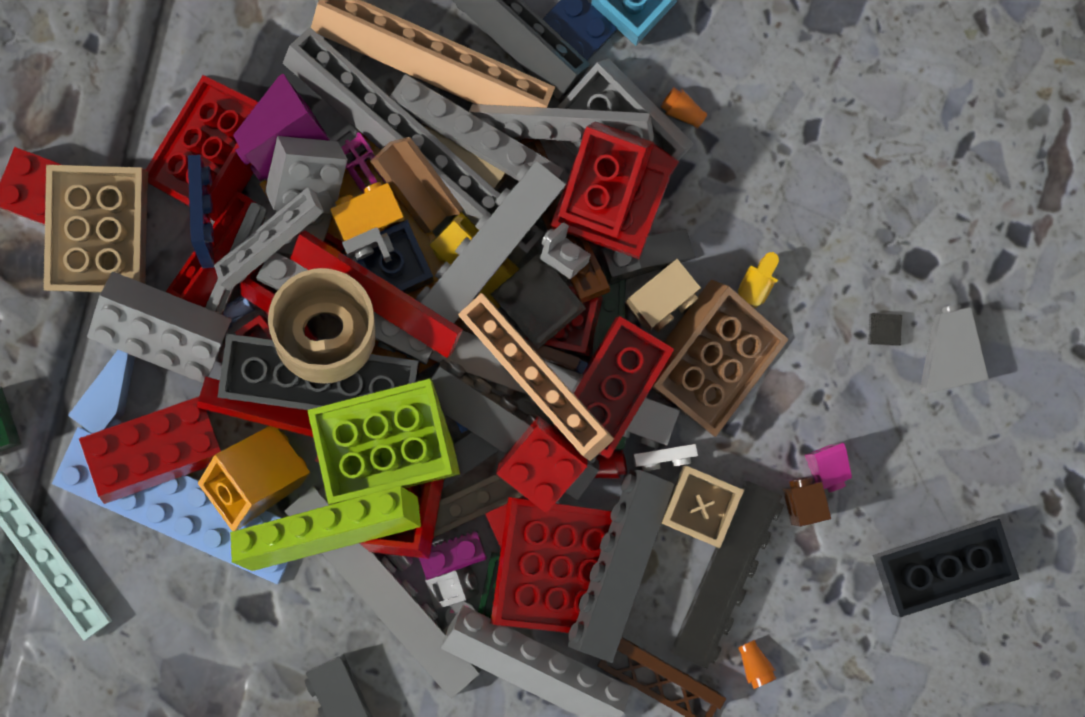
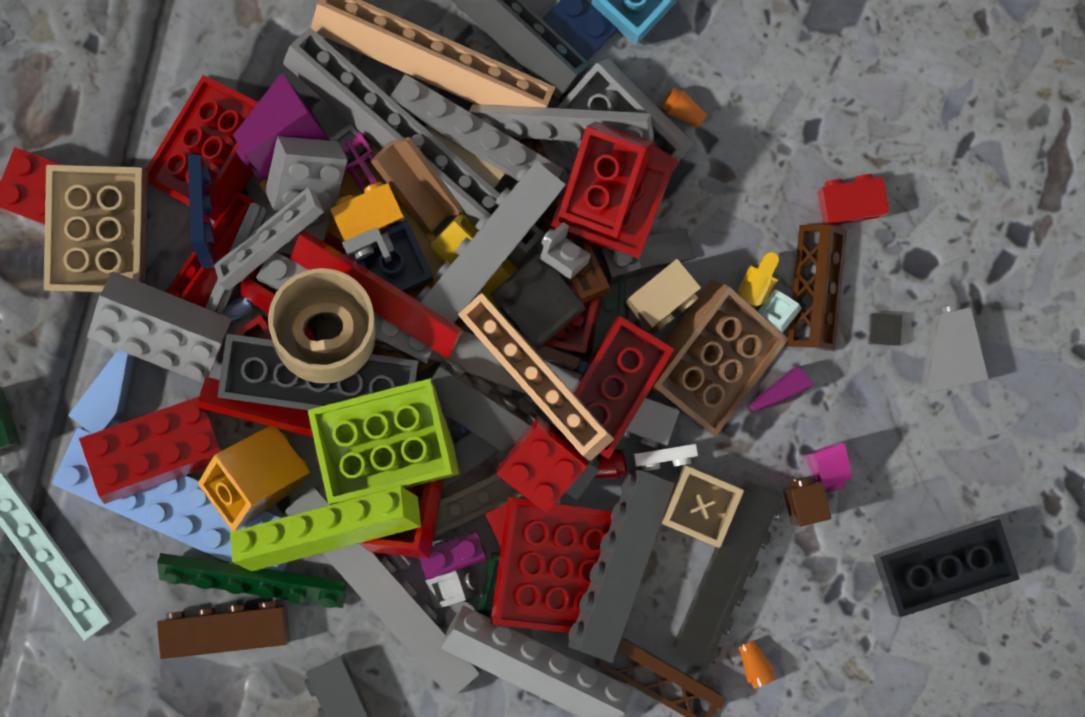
none -> dark green plate [157,553,346,608]
none -> reddish brown brick [157,600,290,659]
none -> magenta slope [748,366,814,411]
none -> light aqua plate [757,289,802,332]
none -> reddish brown fence [787,225,847,351]
none -> red brick [817,174,890,226]

